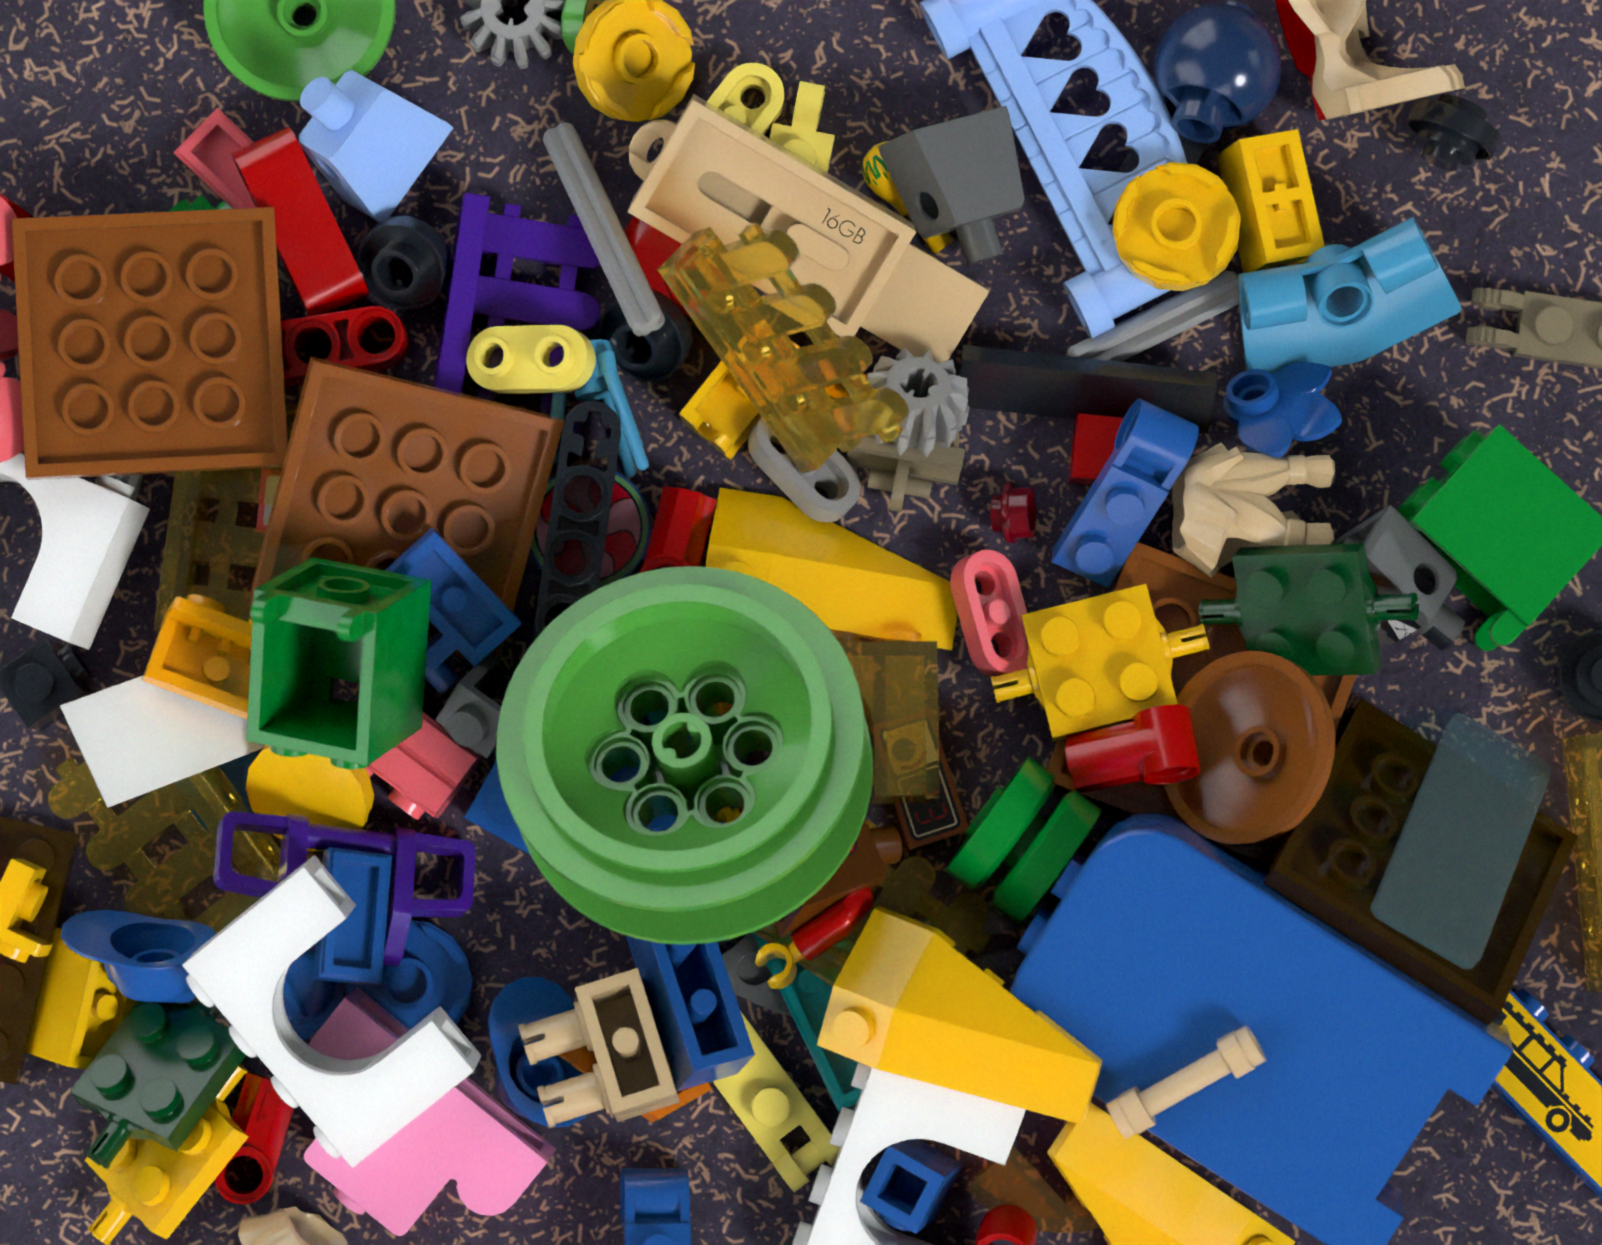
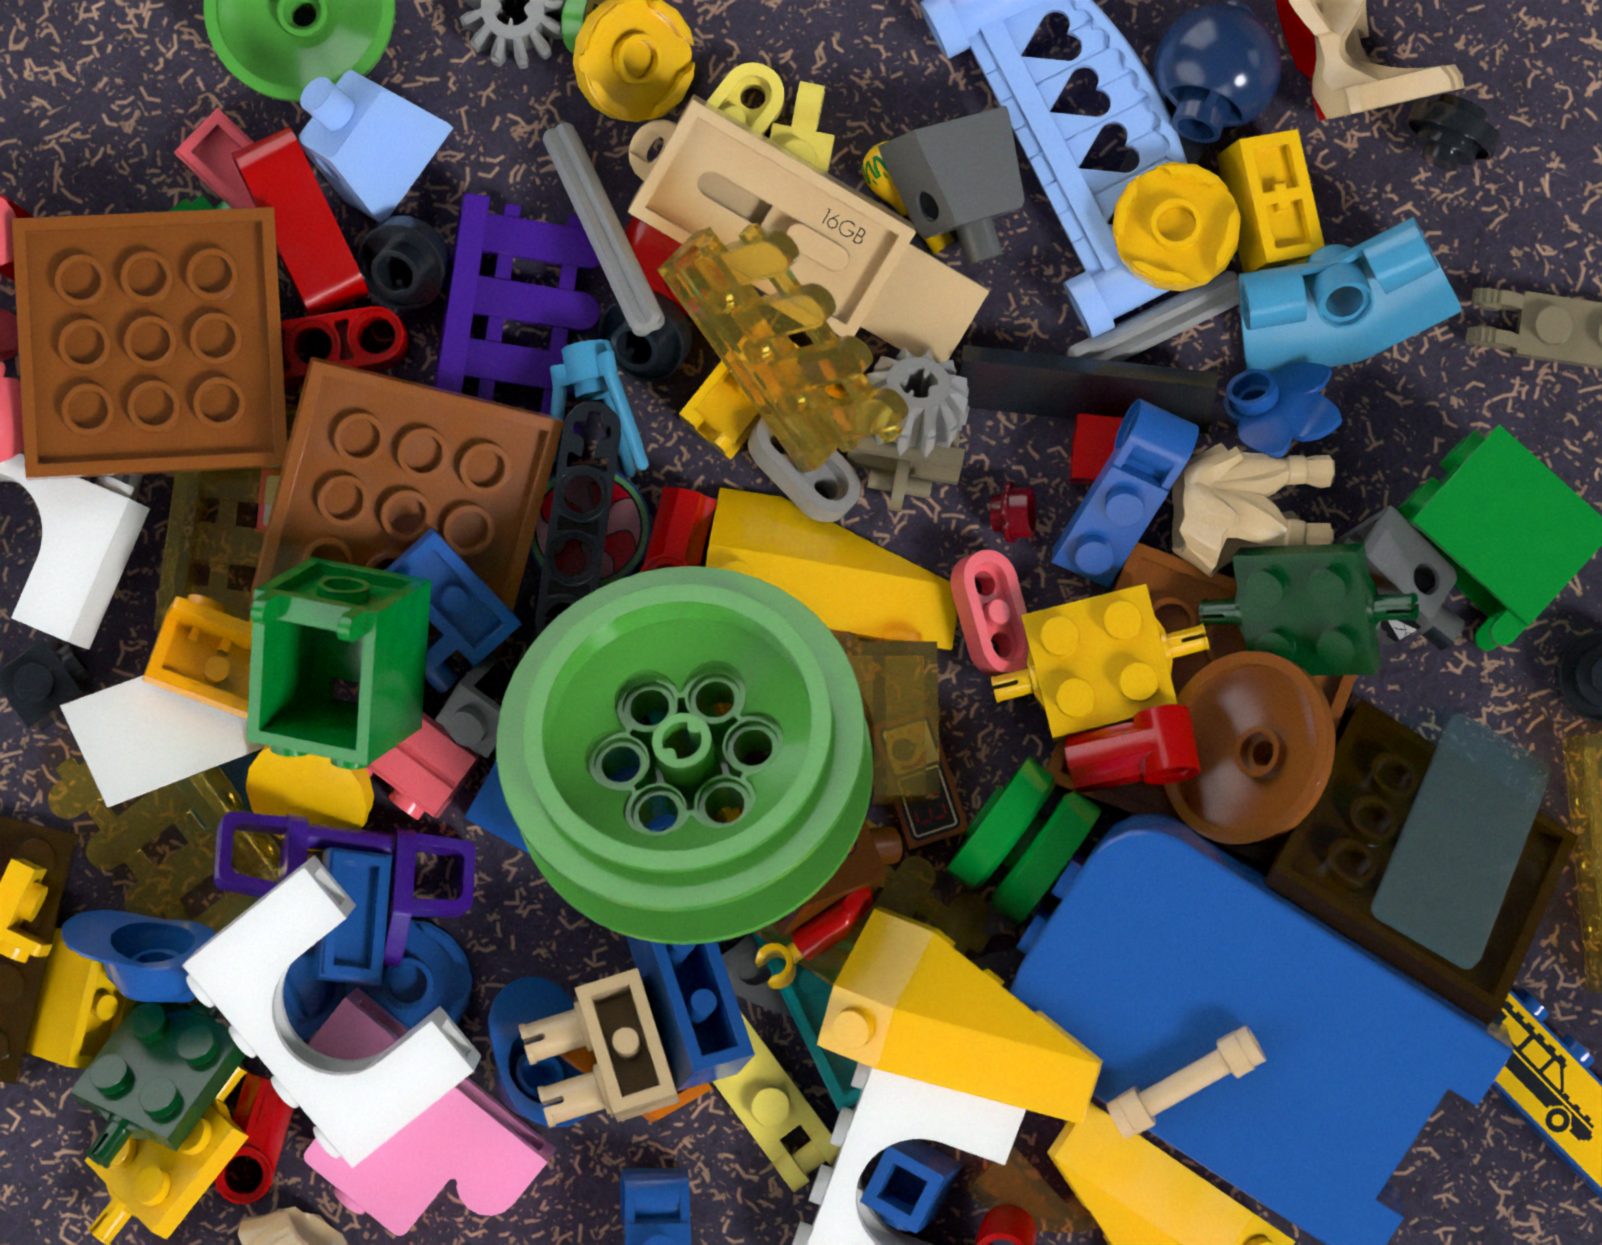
light yellow plate [466,325,596,394] -> none

